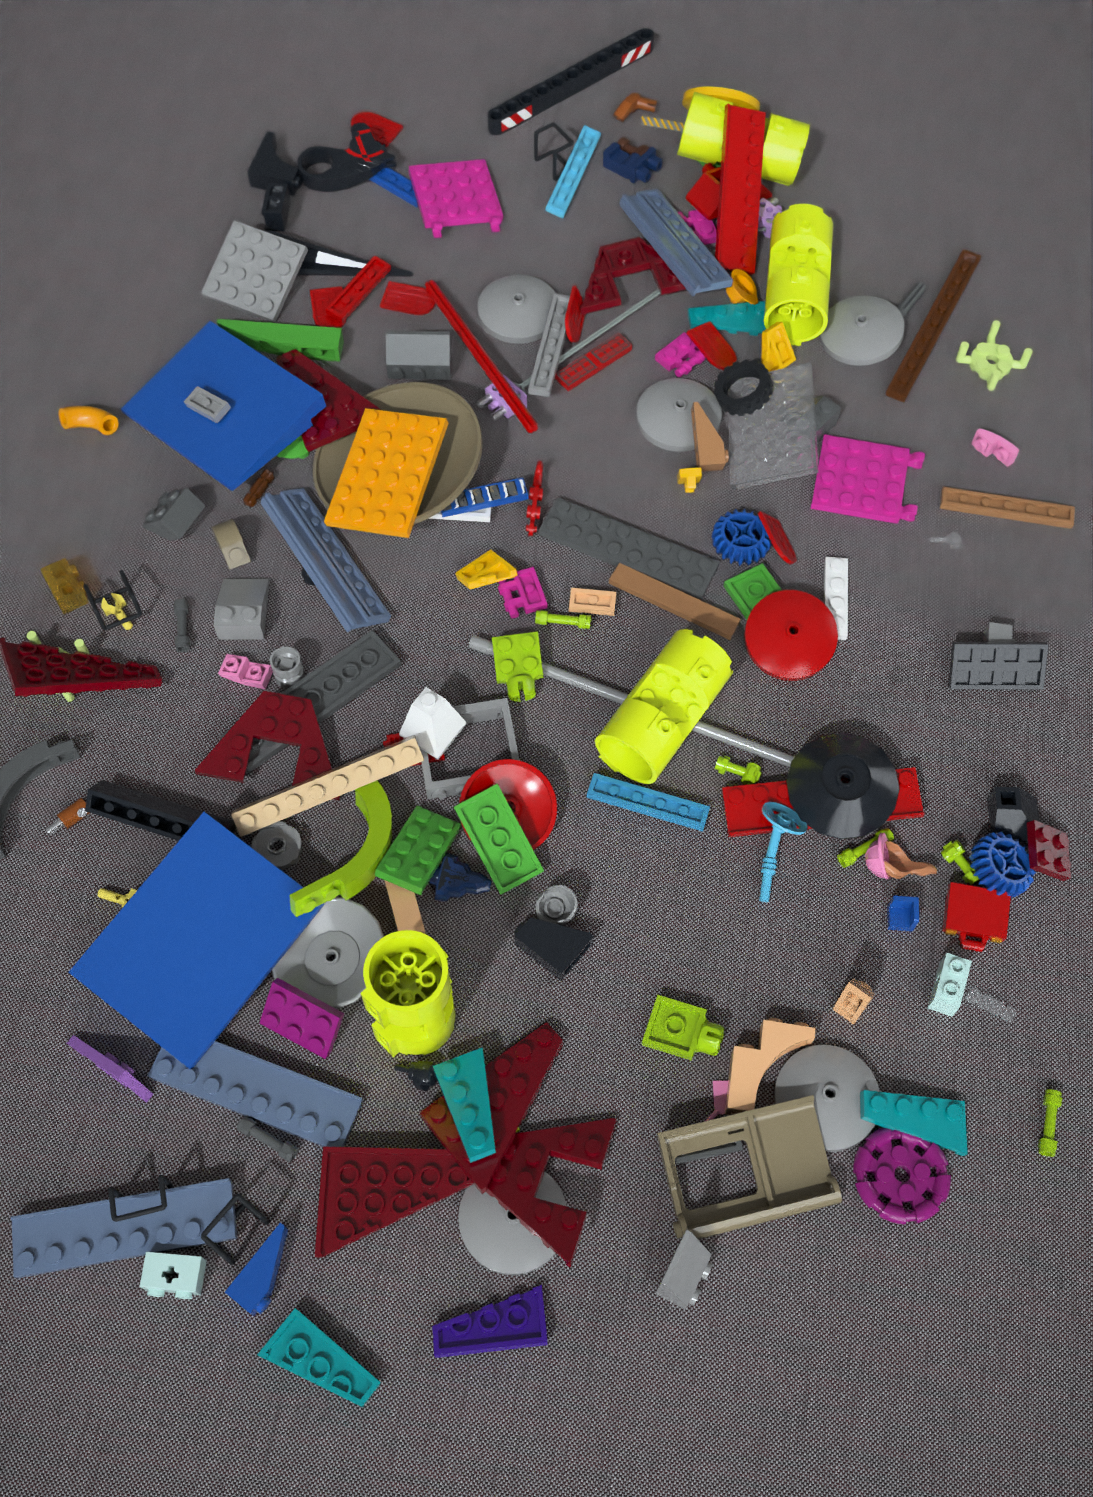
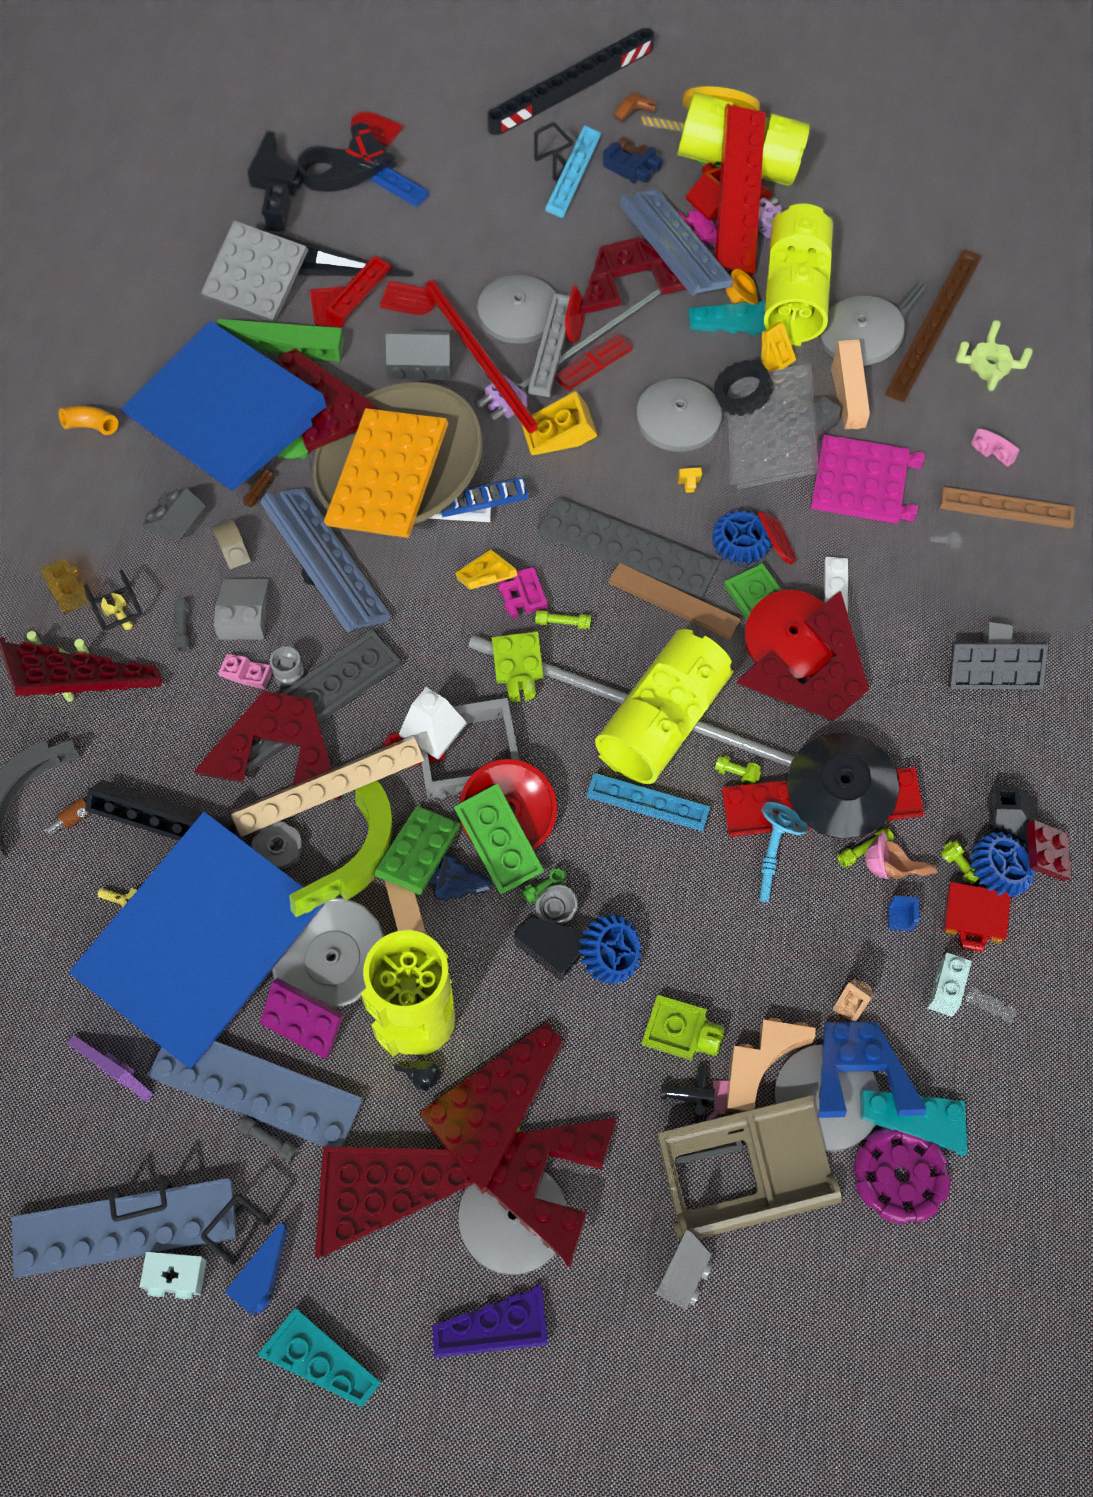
light grey plate [184,386,231,423] -> none
dark pink plate [408,159,503,238] -> none
teal wing [433,1047,496,1163] -> none
red piece [526,460,543,536] -> none
light nougat plate [569,588,616,616] -> none
dark pink plate [655,332,705,377] -> none
red window [686,321,737,370] -> none
medium nougat slope [691,402,729,471] -> none
lime bar [1038,1089,1062,1157] -> none
none -> yellow slope [521,391,598,456]
none -> bright green bar [522,869,567,904]
none -> blue gear [578,914,644,984]
none -> black piece [661,1066,715,1124]
none -> dark red wing [735,591,869,722]
none -> blue wing [818,1021,926,1118]
none -> light nougat slope [831,339,870,429]

